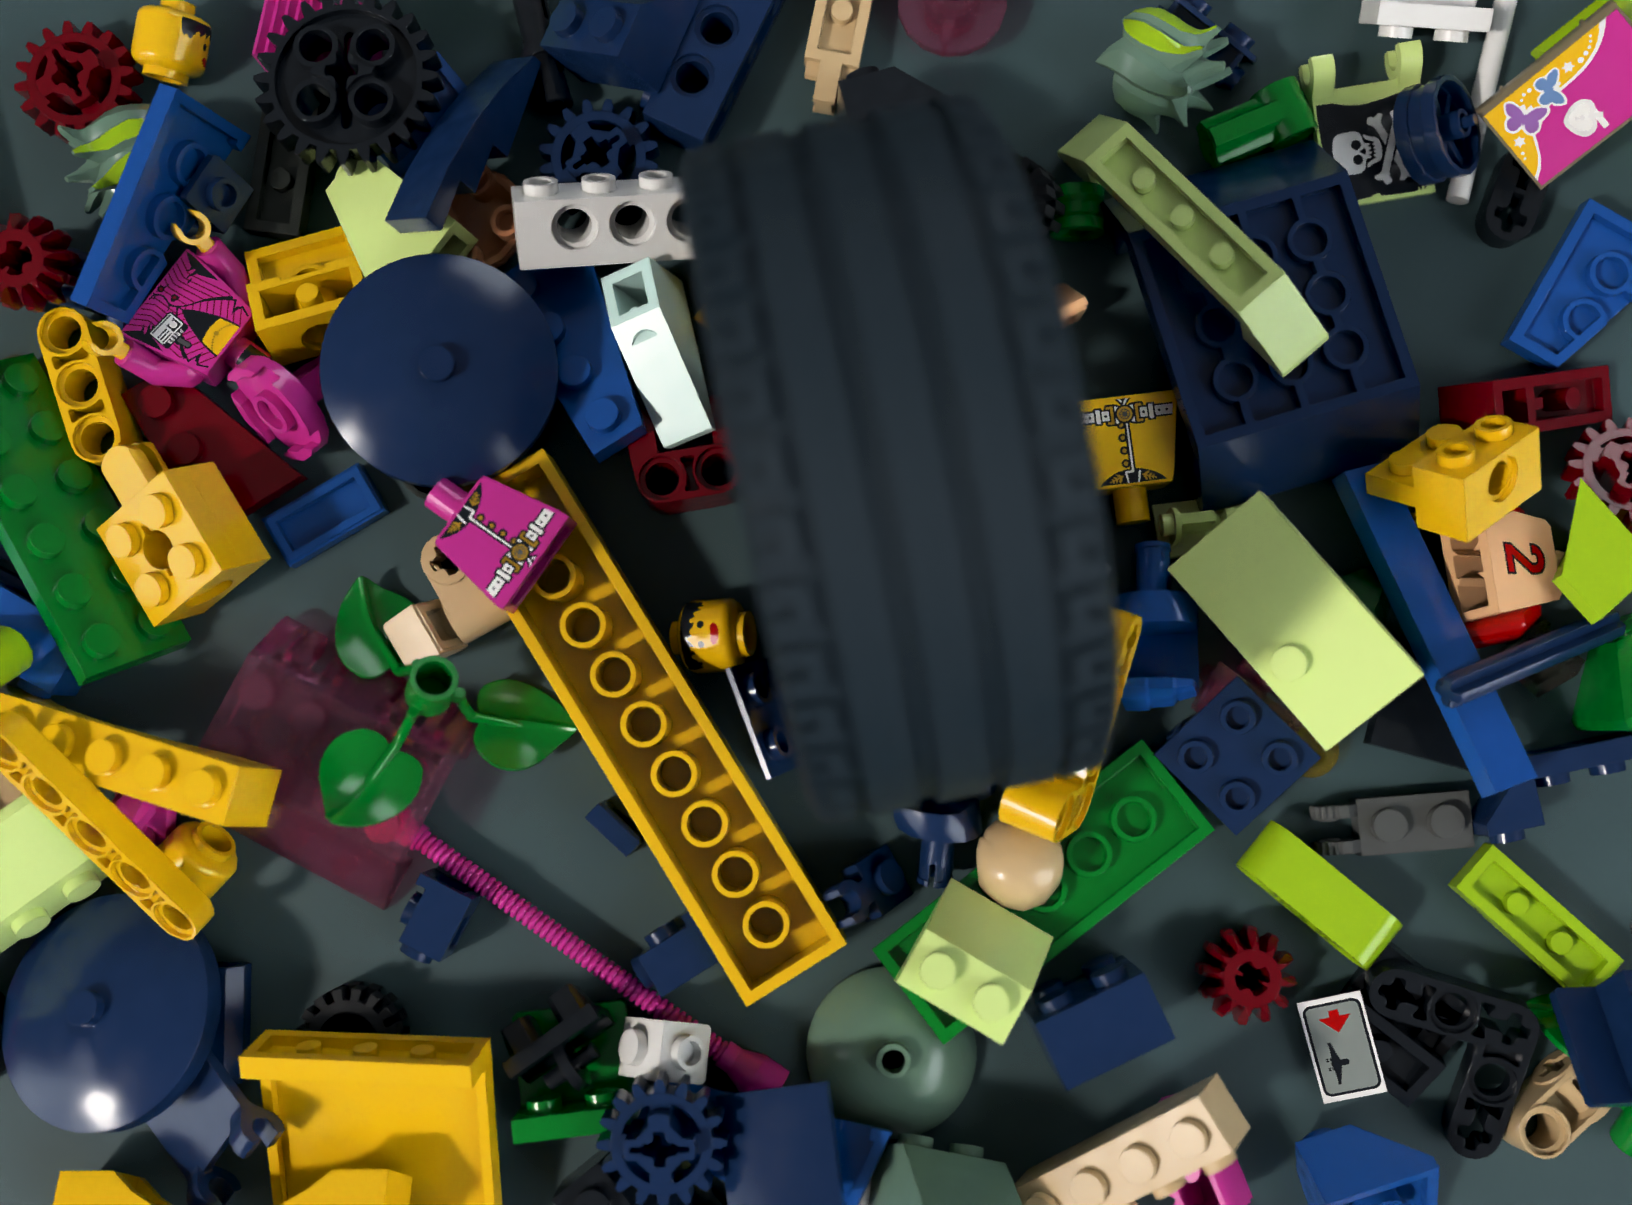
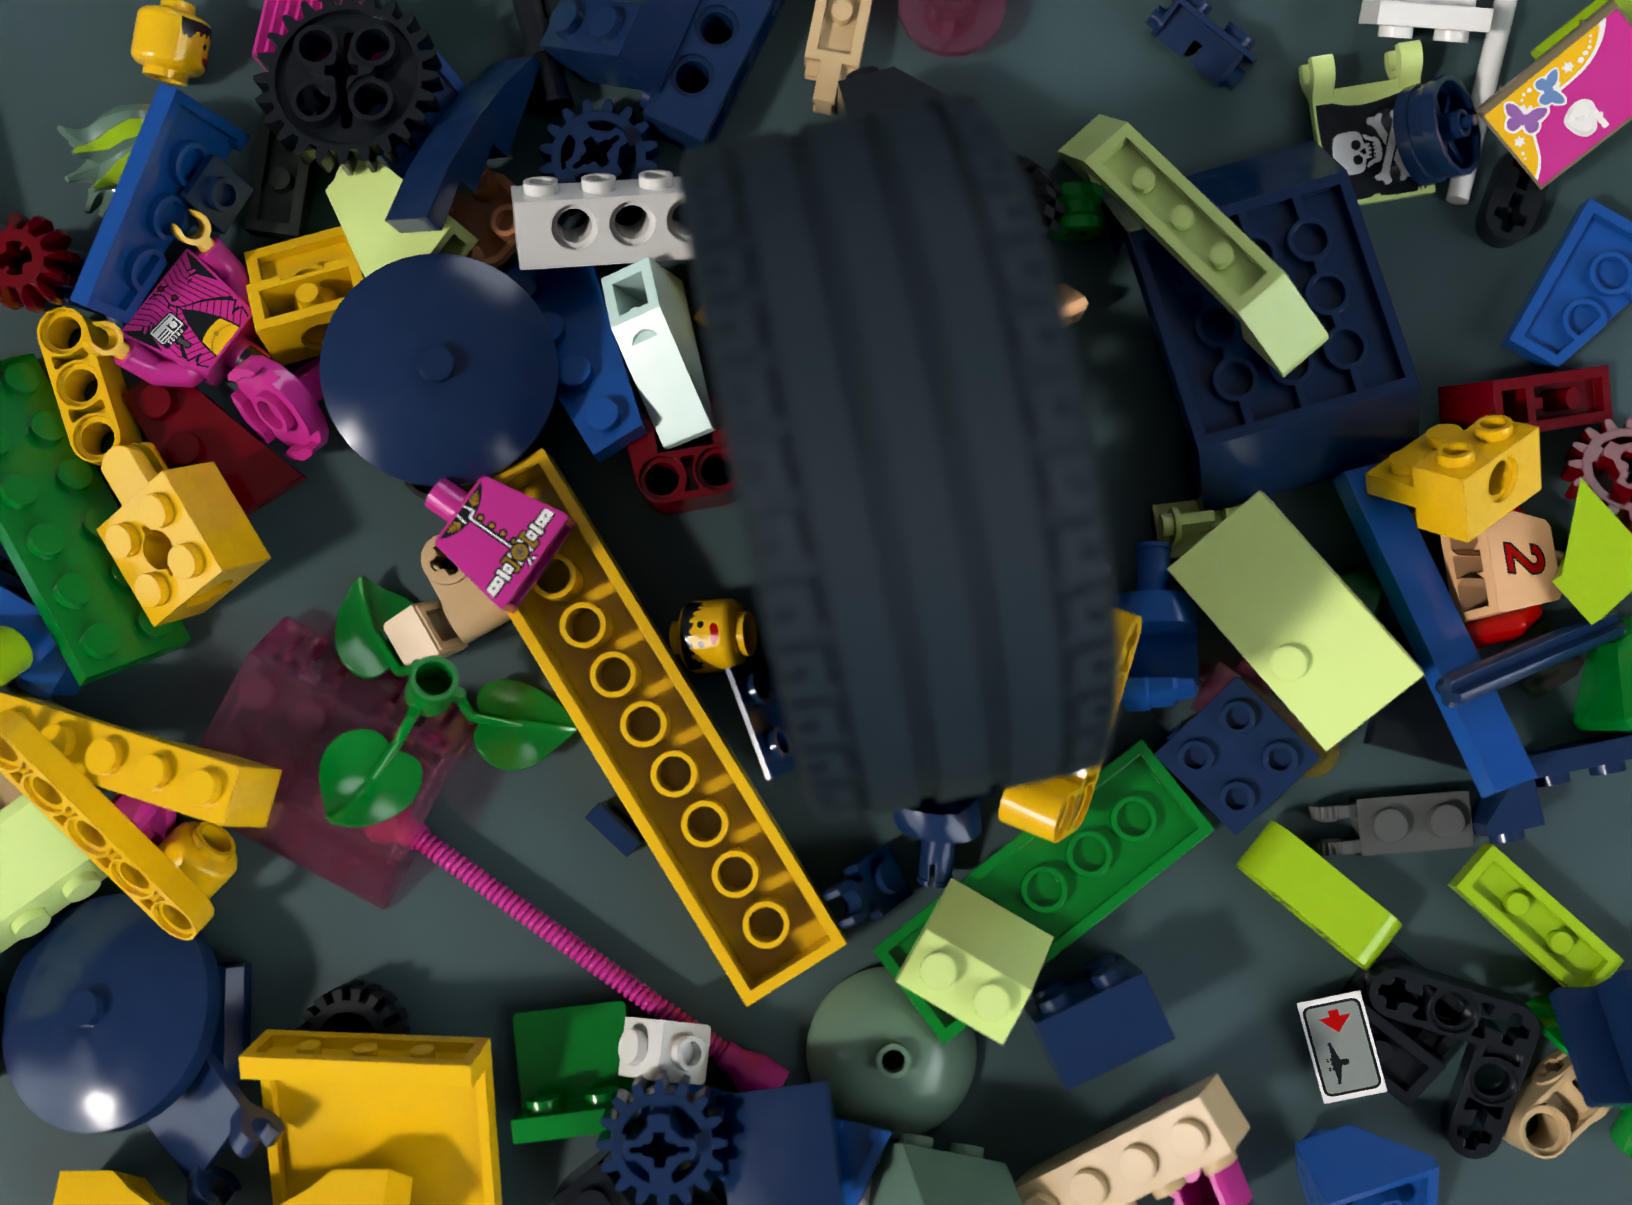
dark red gear [14,21,144,144] -> none
blue tile [262,462,391,568] -> none
dark blue brick [399,868,482,964] -> none
black hips [501,983,616,1091] -> none
dark blue brick [630,909,719,998] -> none
tan hair [976,820,1064,911] -> none
yellow torso [1085,390,1177,525] -> none
sand green hair [1095,7,1233,135] -> none
dark red gear [1195,924,1297,1025] -> none
green piece [1196,76,1318,168] -> none

